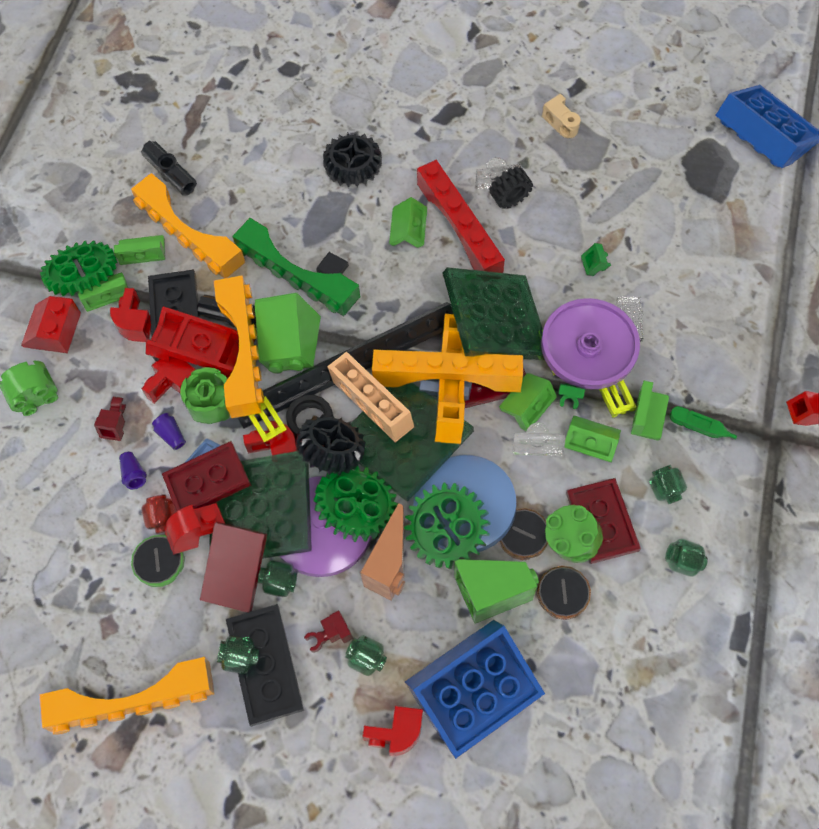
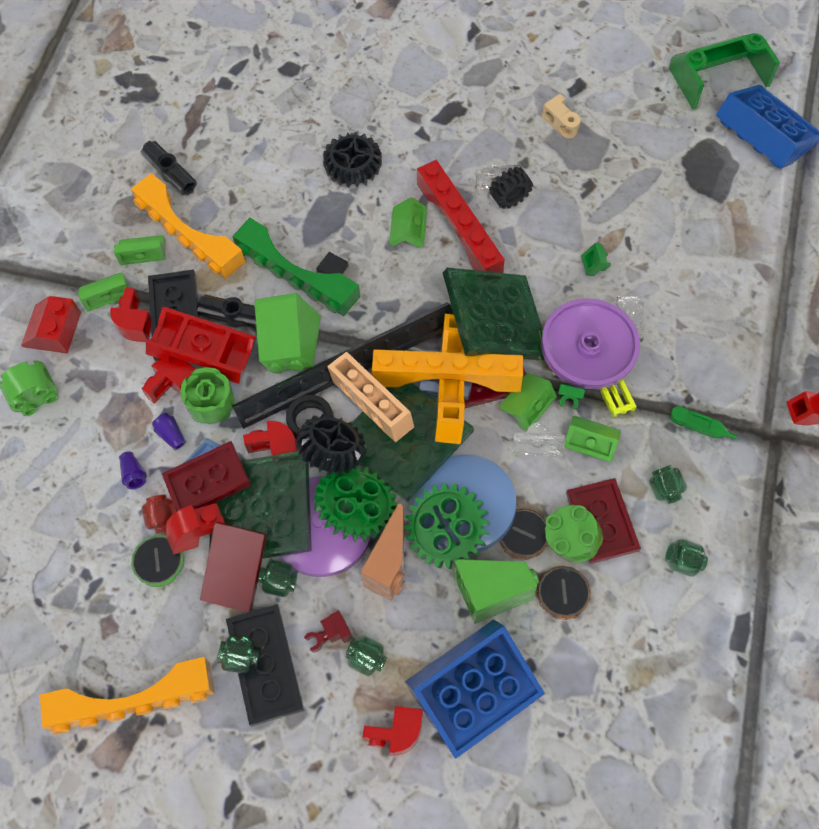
green gear [40,240,117,296] -> none
dark red piece [94,396,126,441] -> none
light orange arch [214,275,264,418] -> none
neon yellow tile [248,396,287,442] -> none
bright green panel [631,380,669,441] -> none
none -> green windscreen [669,33,780,109]

